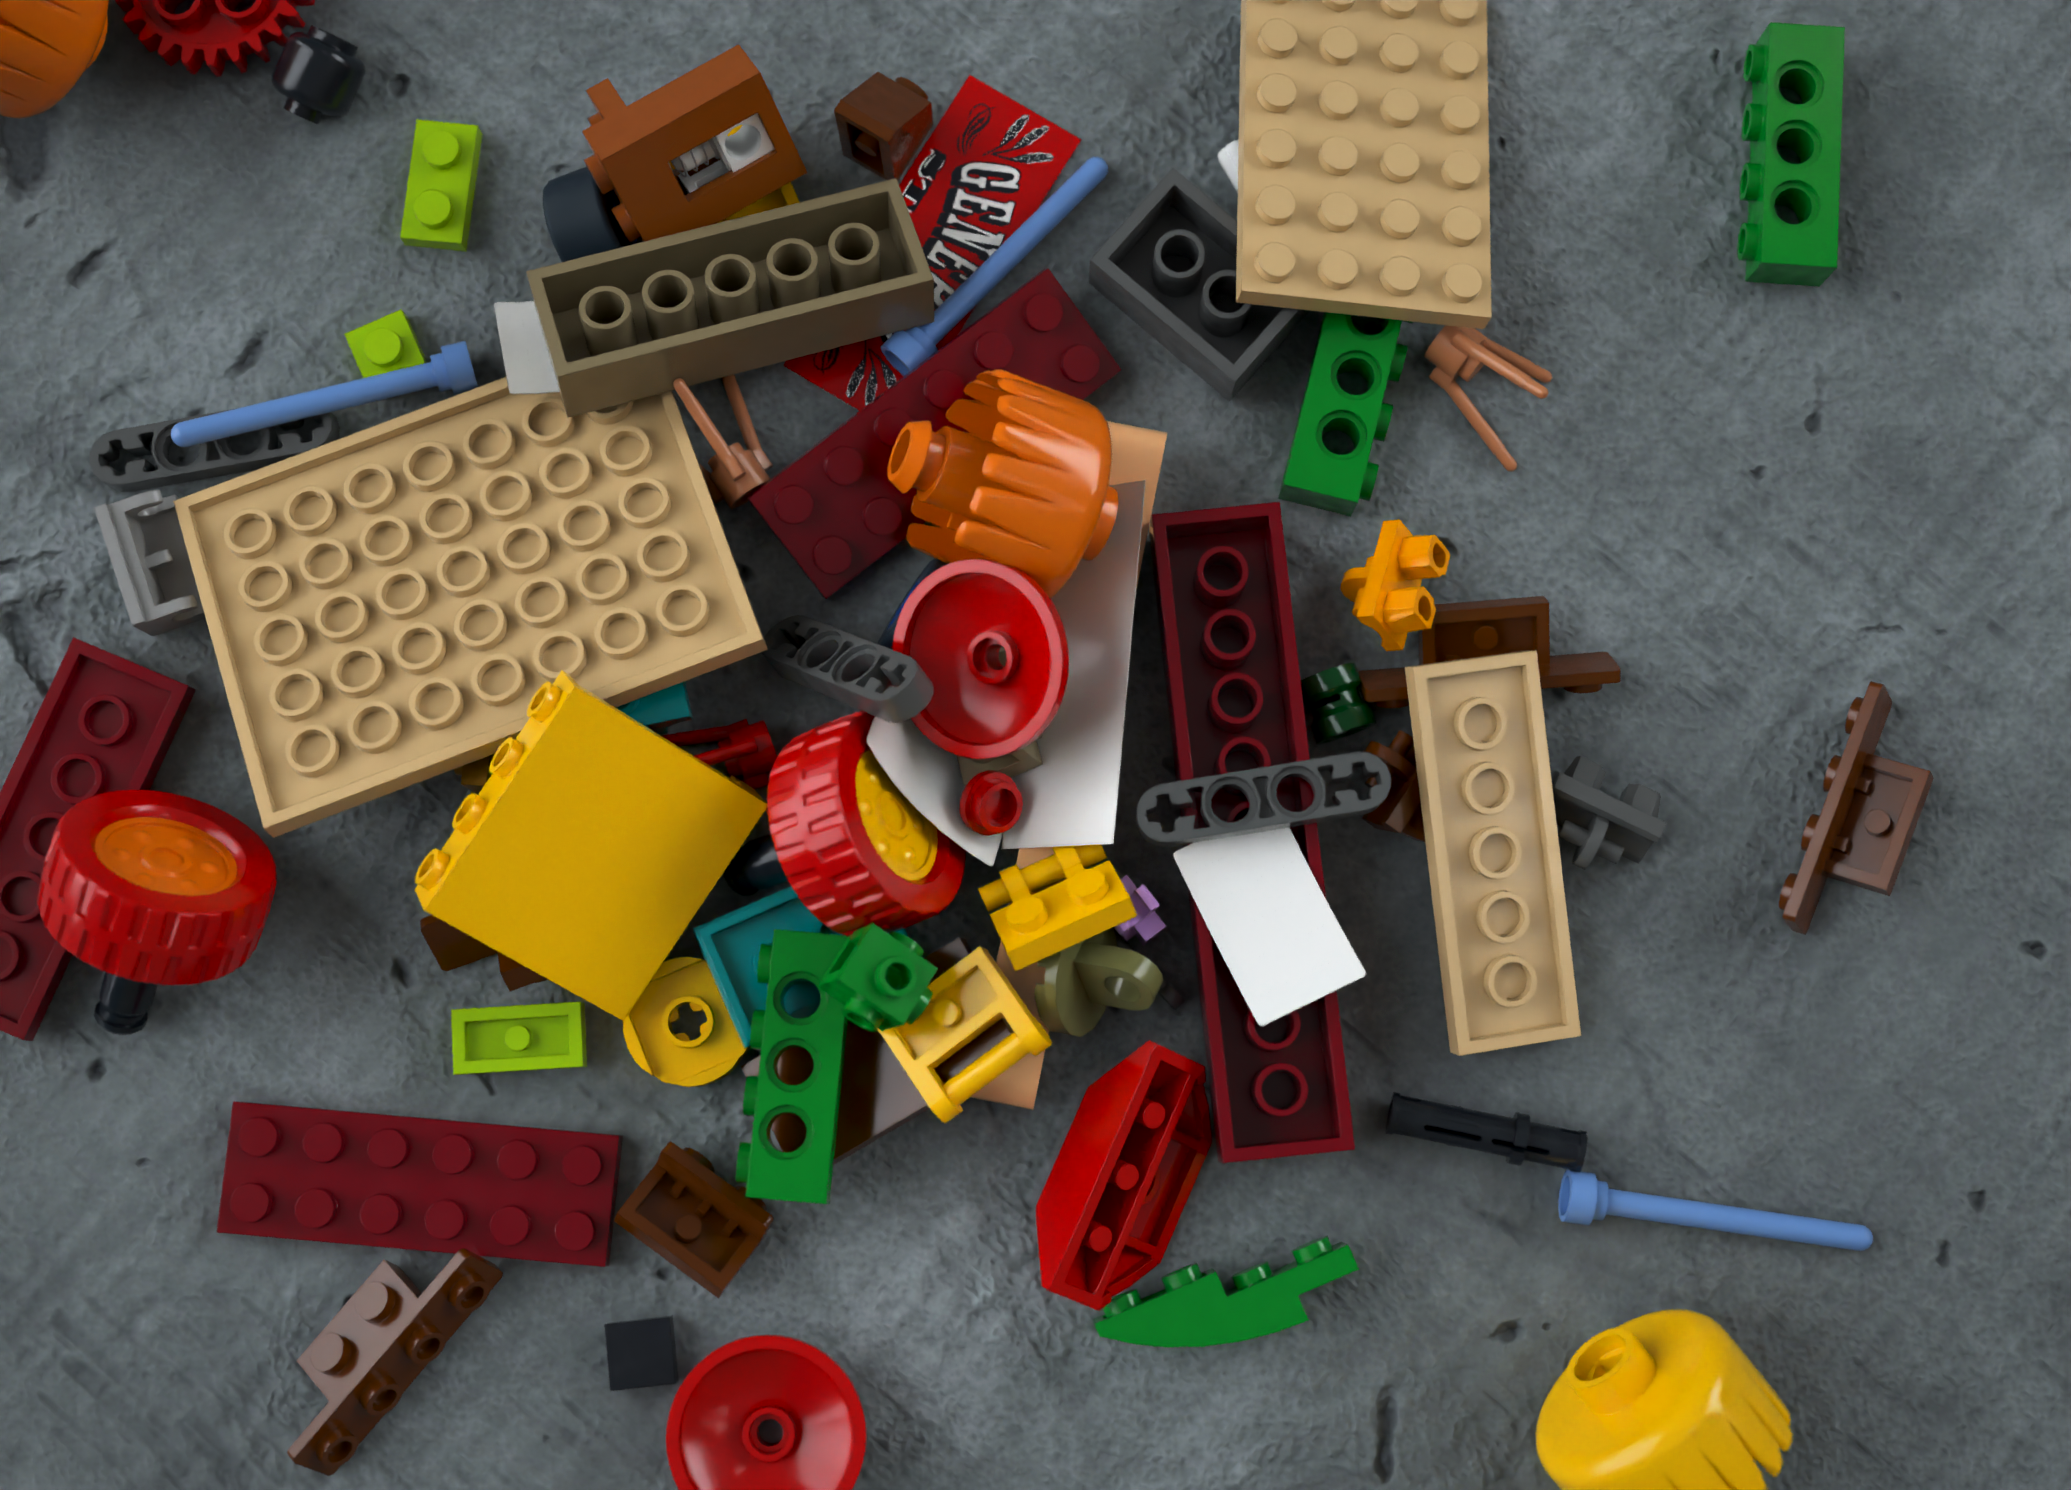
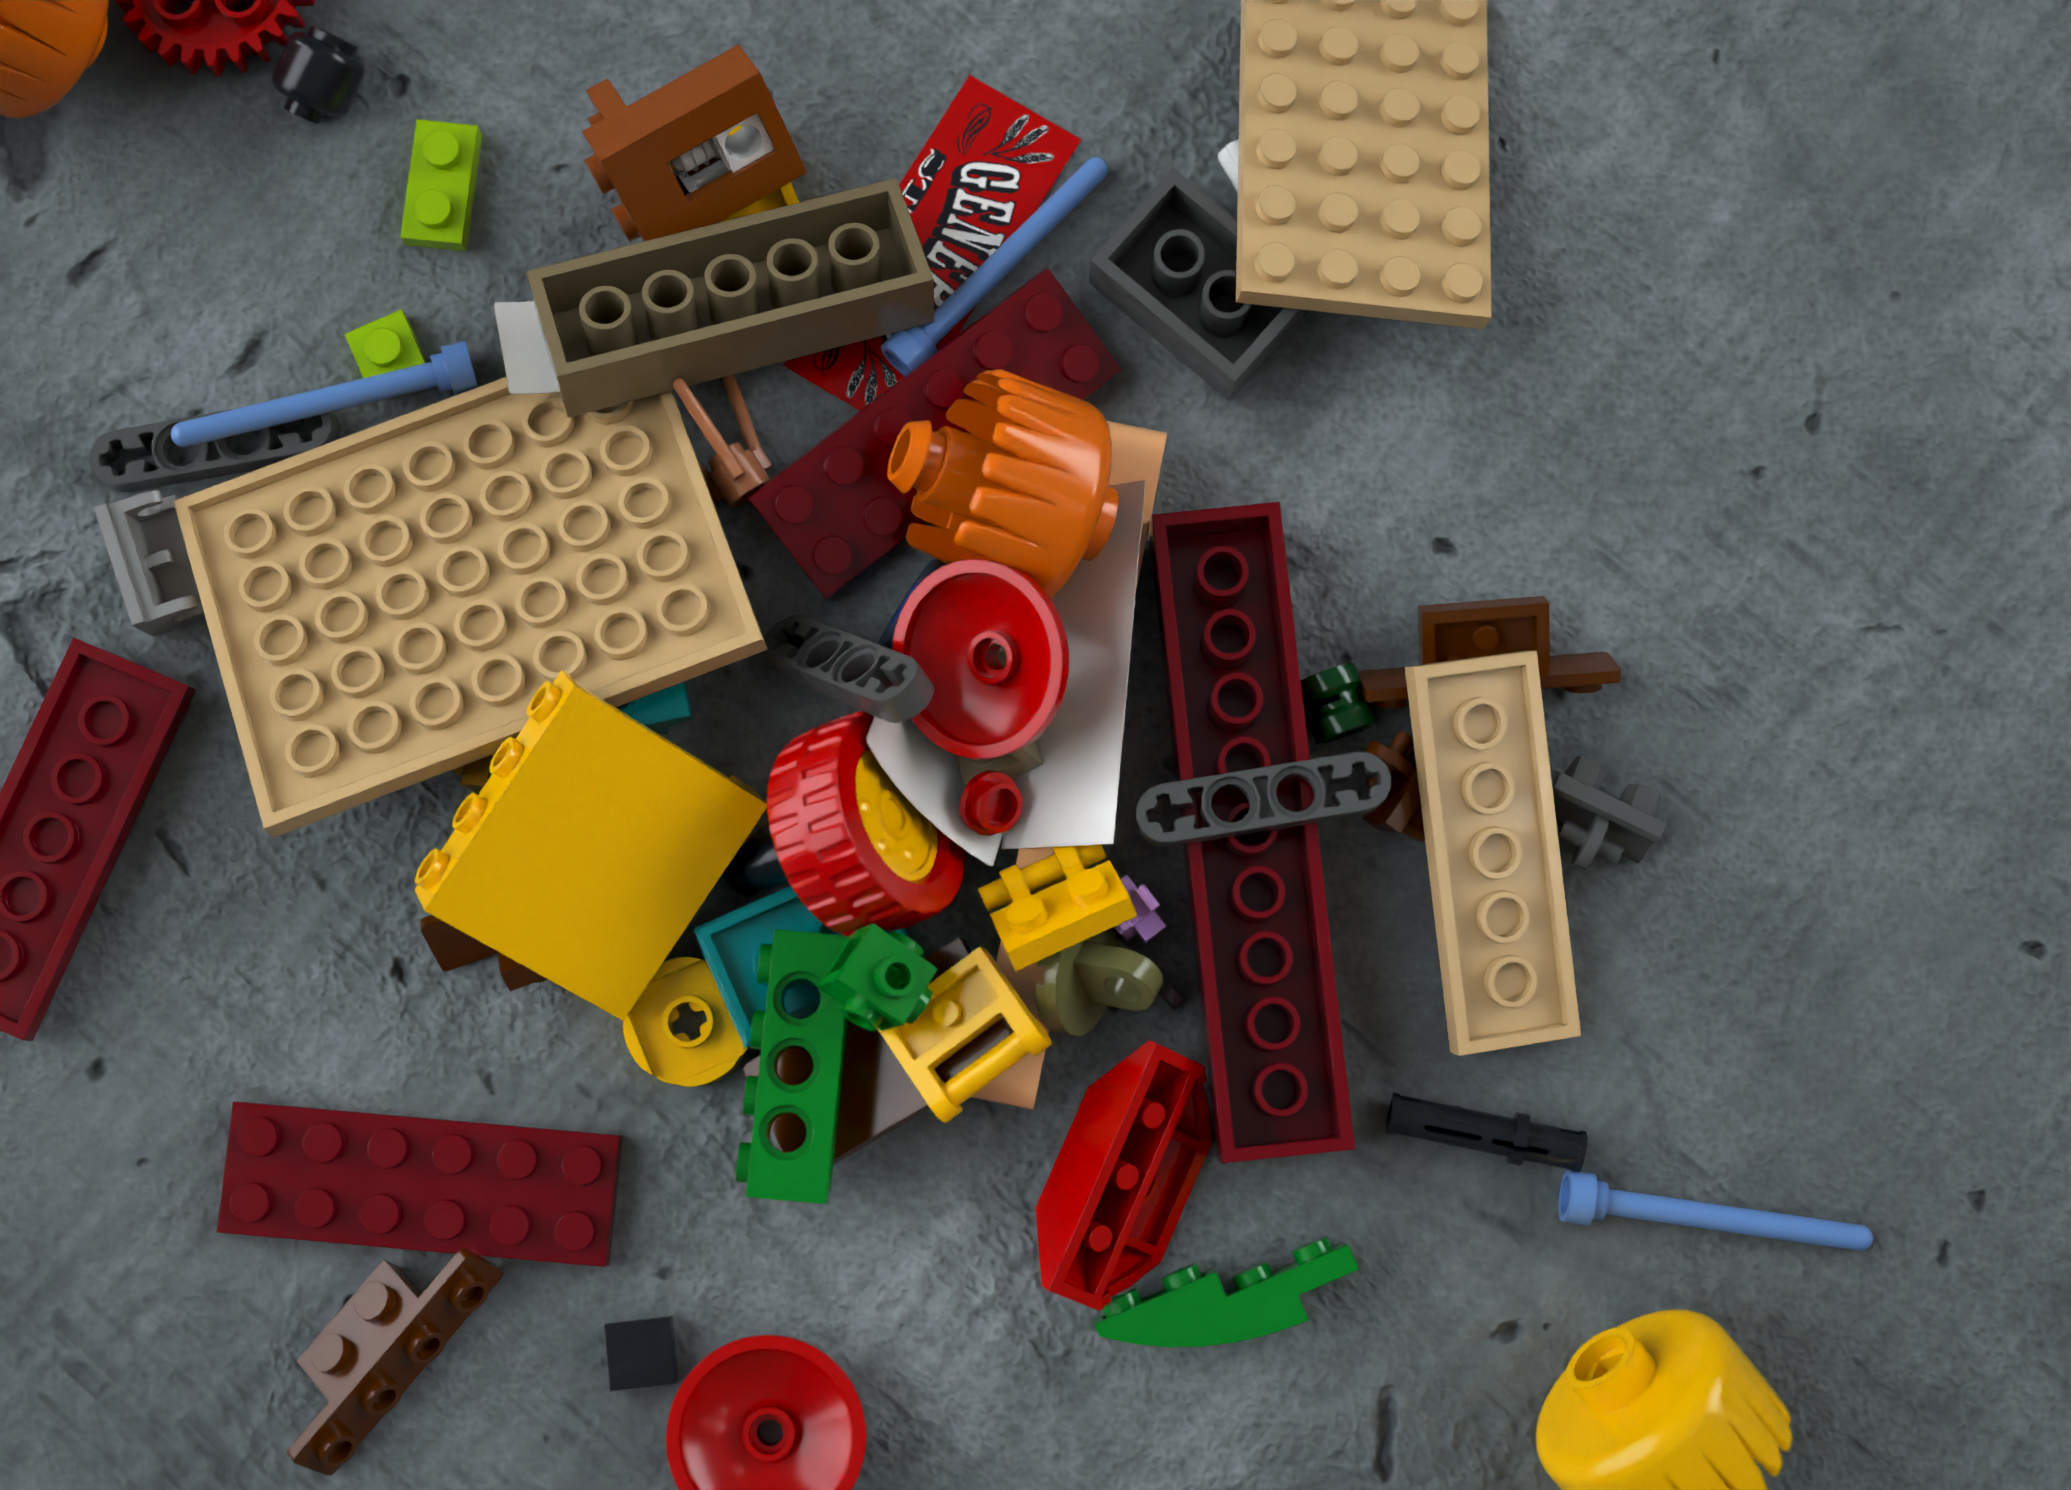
red wheel [38,790,277,1035] -> none
lime plate [451,1002,587,1075] -> none
black wheel [543,167,643,262] -> none
reddish brown bracket [614,1142,774,1298] -> none
red plant [661,719,777,790] -> none
reddish brown slope [834,72,934,181] -> none
white sticker [1173,827,1366,1026] -> none
green brick [1278,312,1413,517] -> none
light orange hips [1340,519,1450,651] -> none
nougat plant [1424,325,1552,471] -> none
green brick [1737,22,1845,287] -> none
reddish brown bracket [1779,681,1934,935] -> none

